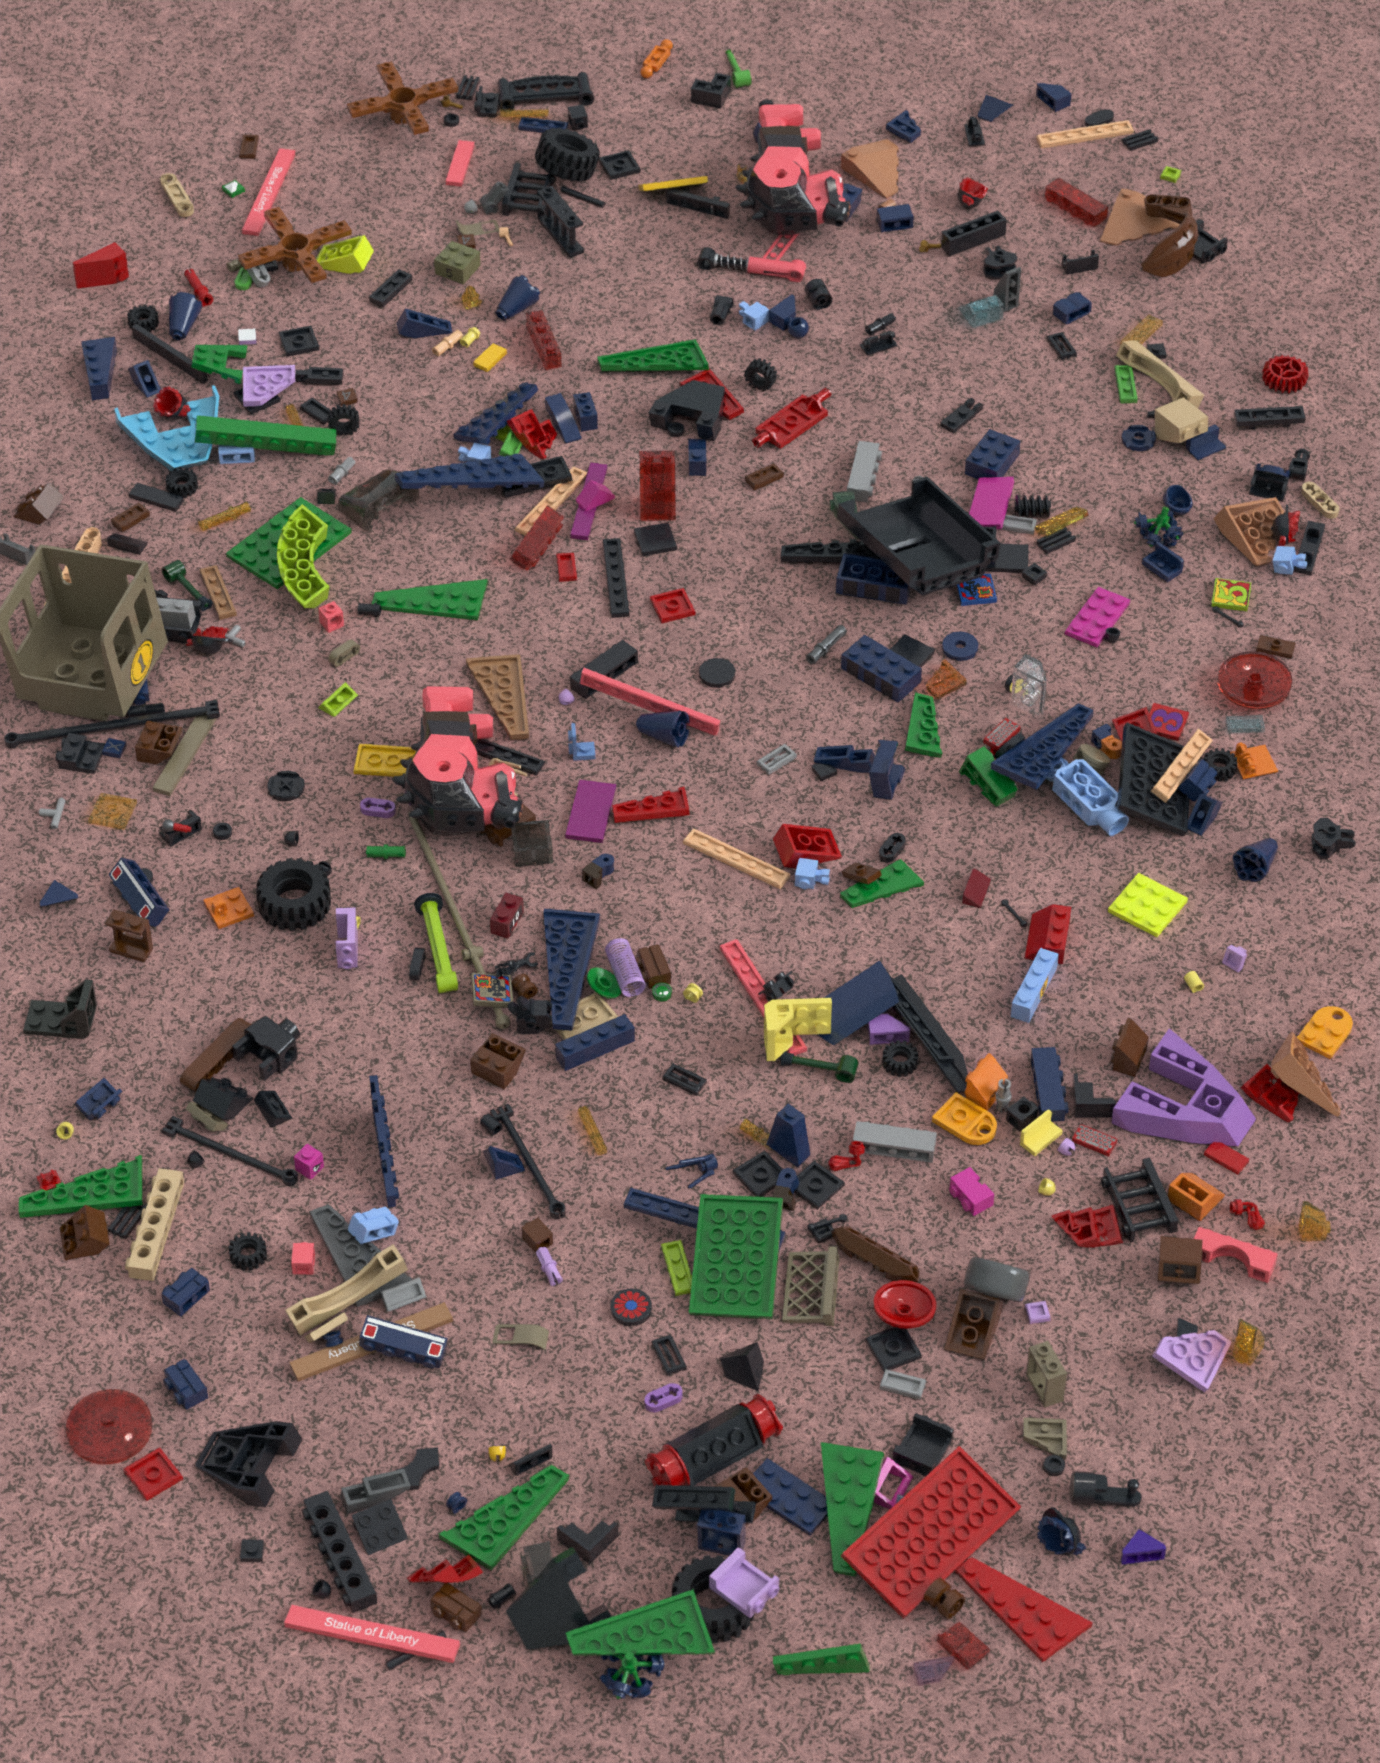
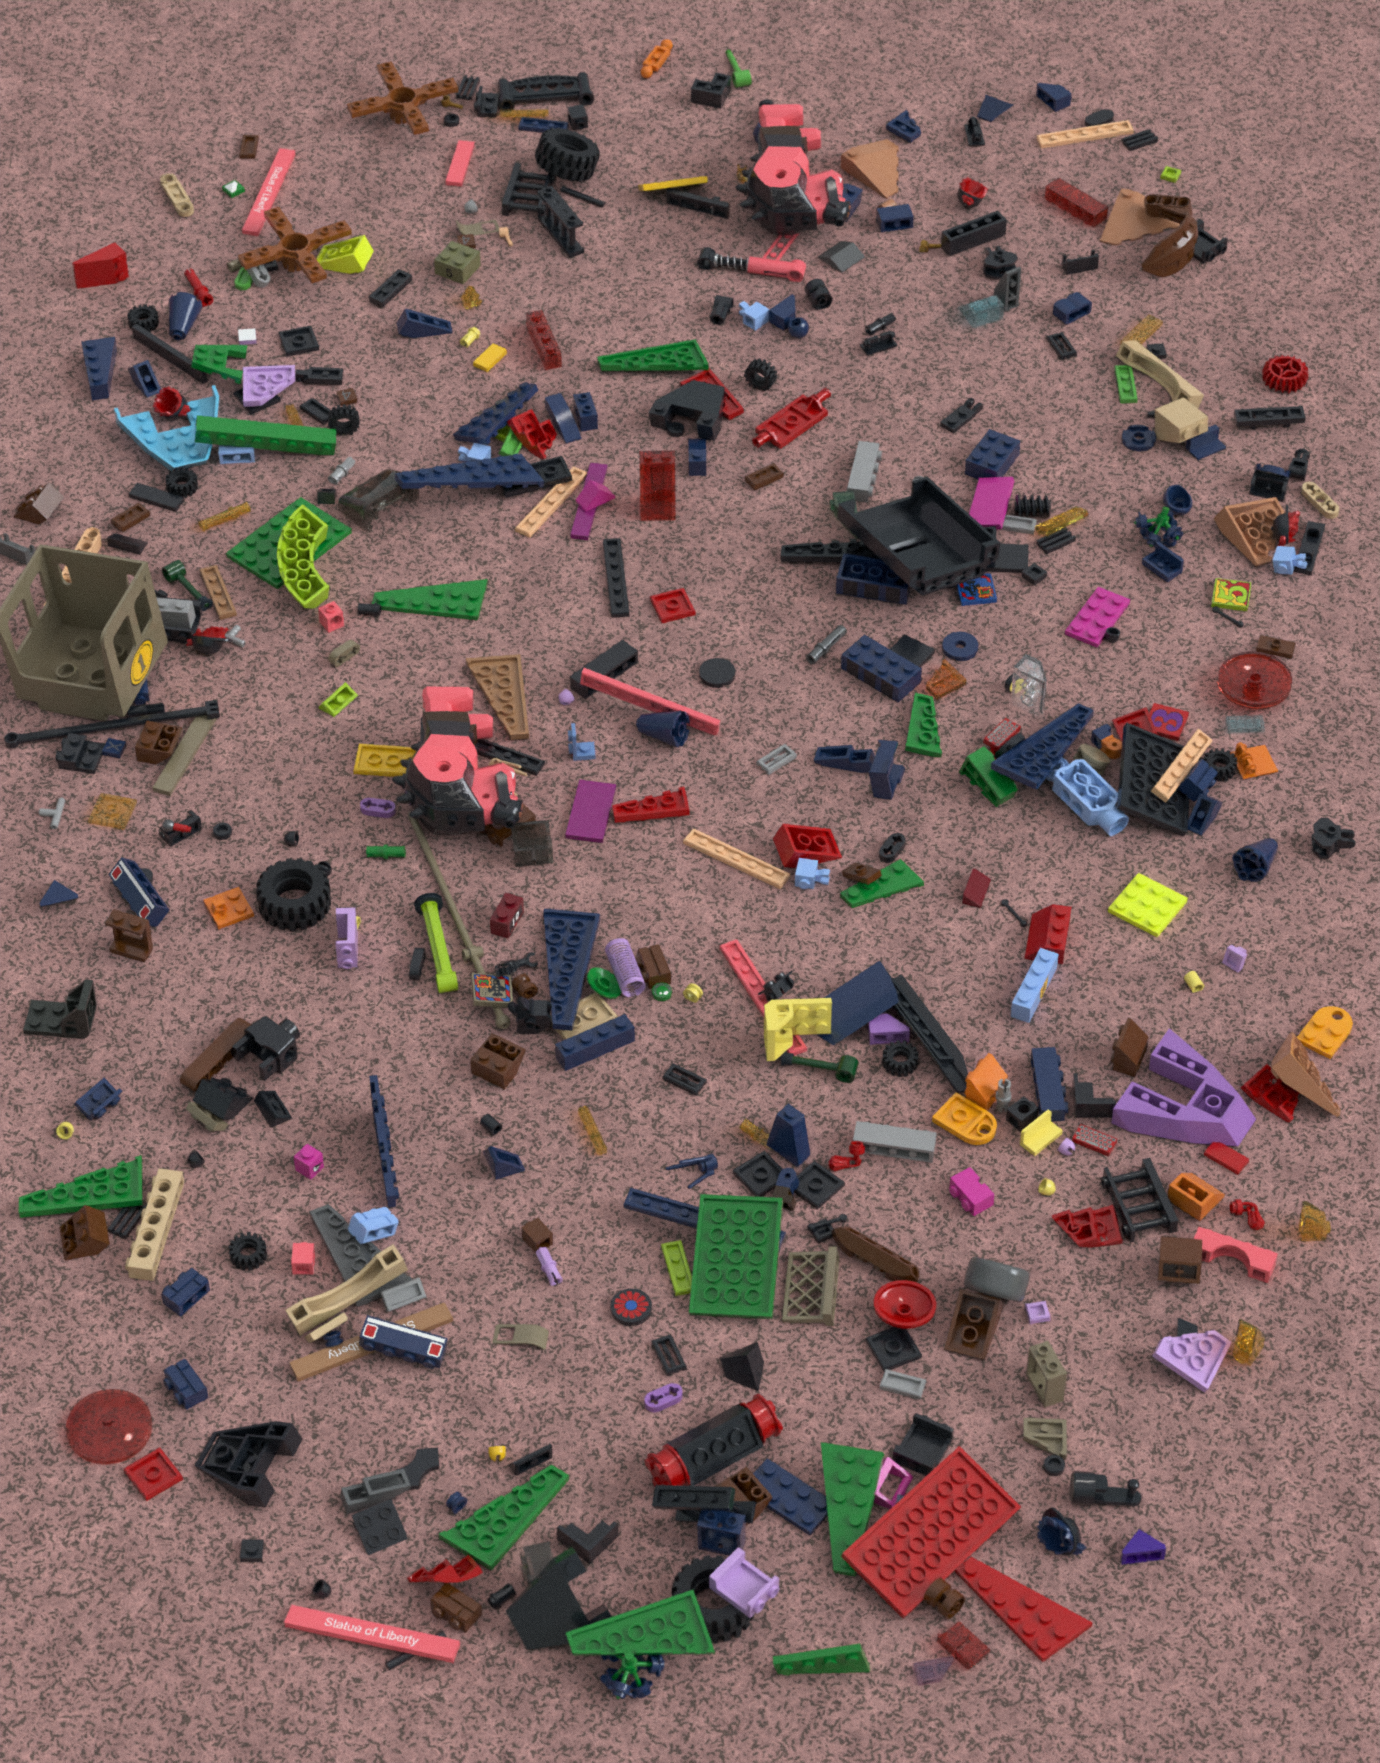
red tile [36,1169,61,1191] -> none
black hinge [161,1116,298,1186] -> none
black tile [267,770,305,801] -> none
black brick [302,1490,377,1613] -> none
light nougat pin [432,329,463,357] -> none
dark grey piece [480,181,508,215] -> none
black hinge [490,1103,566,1219] -> none
dark blue cone [495,275,541,321] -> none
clear red brick [510,505,564,571] -> none
red tile [556,552,577,582] -> none
leg [582,853,614,890] -> none
black tile [599,150,641,180] -> none
black tile [634,522,677,556] -> none
black tile [812,764,837,781] -> none
none -> dark grey slope [818,241,865,273]

